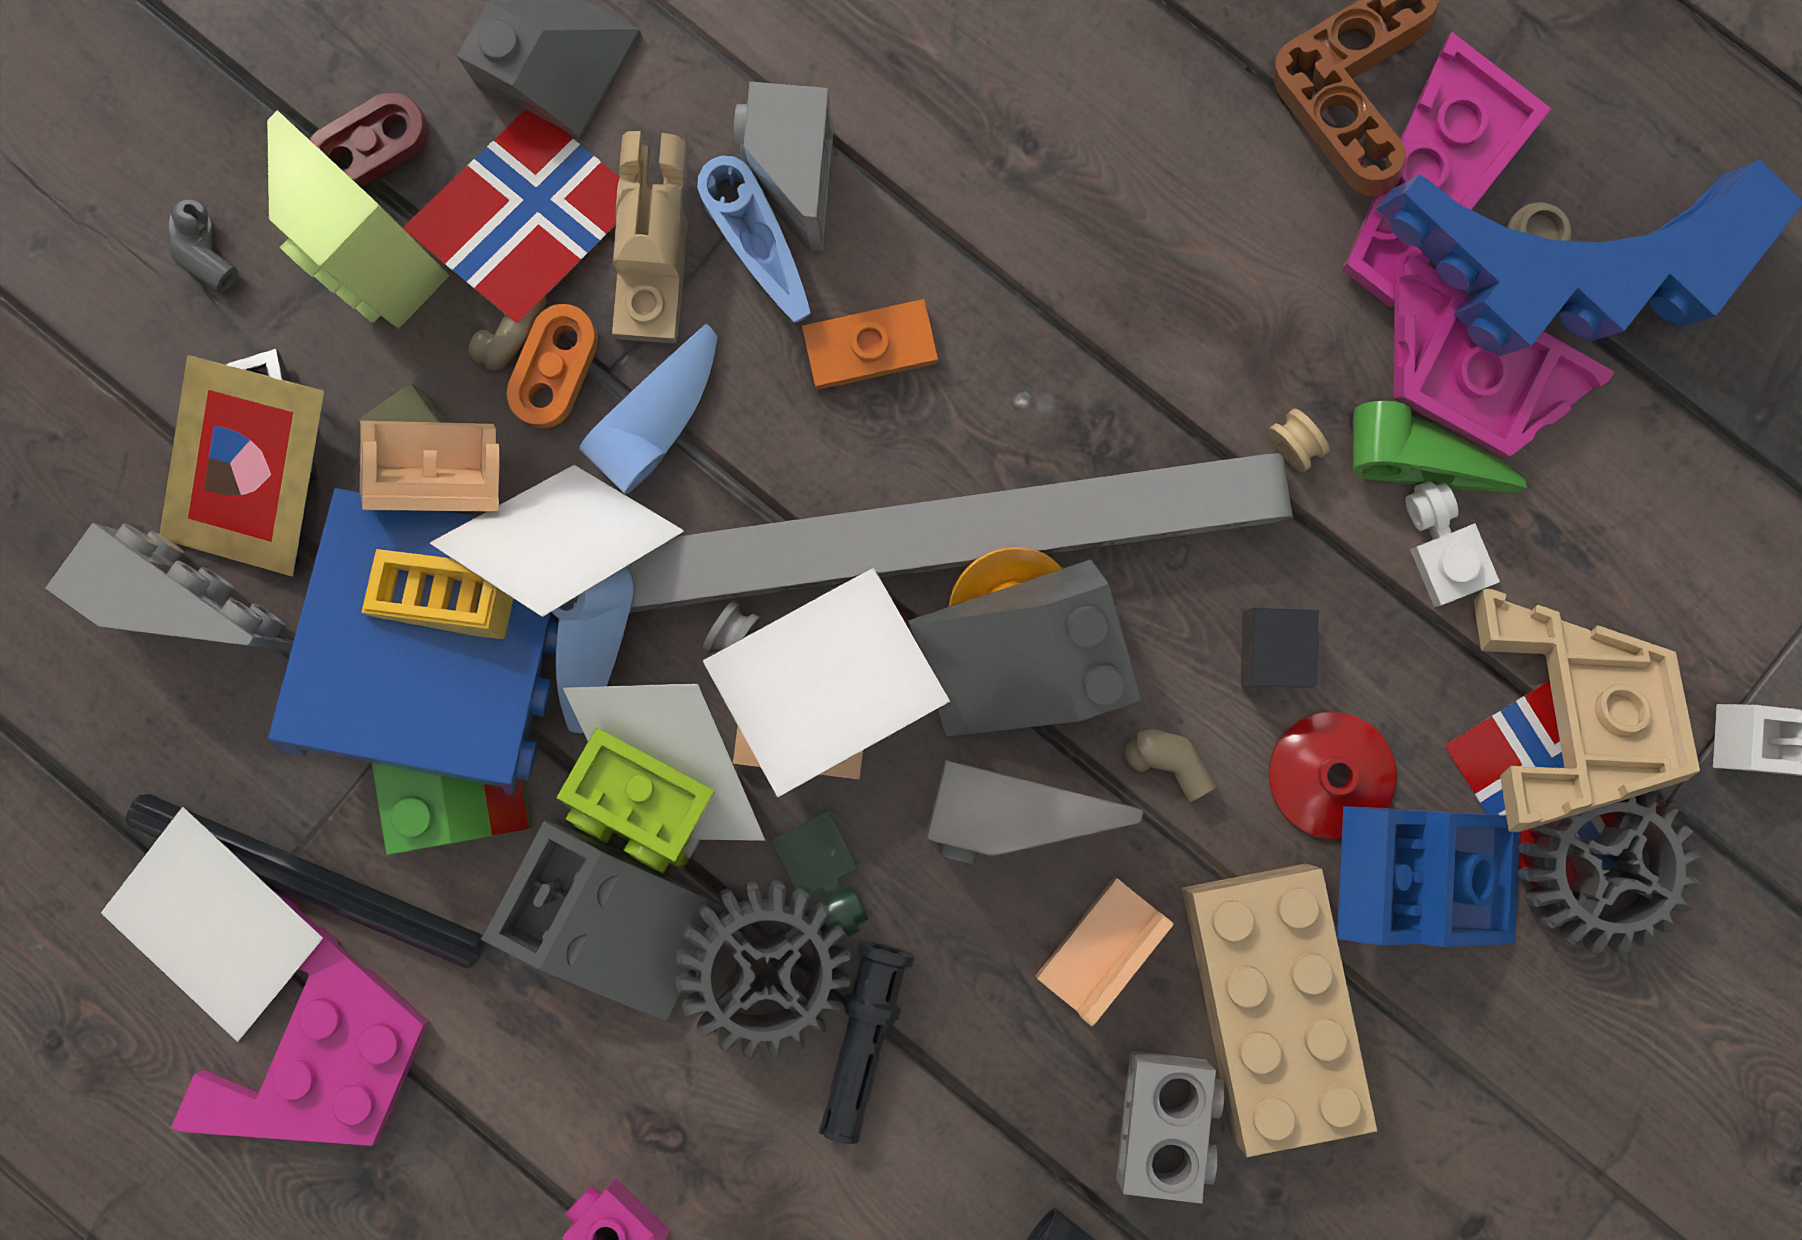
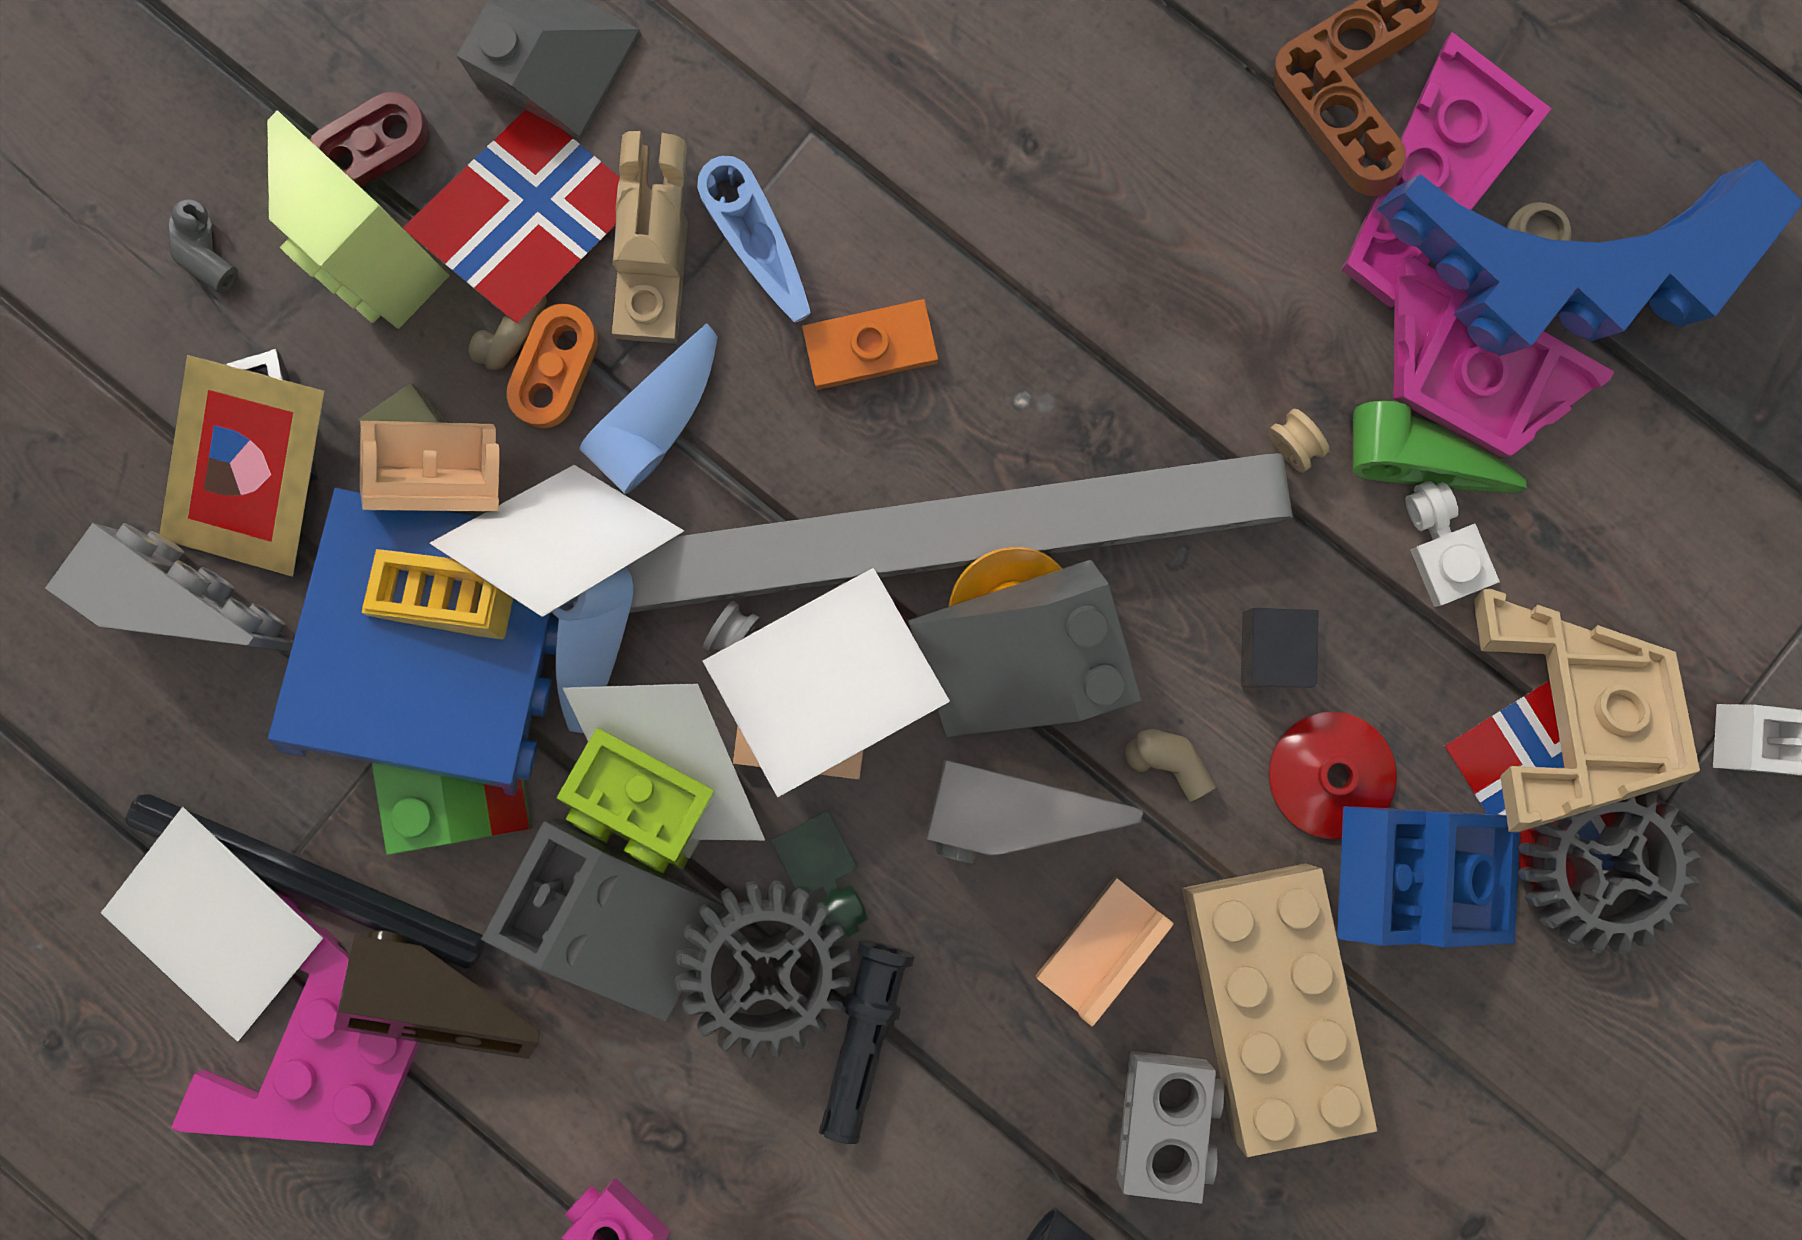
light grey slope [734,82,834,252] -> none
none -> dark brown slope [334,931,540,1059]

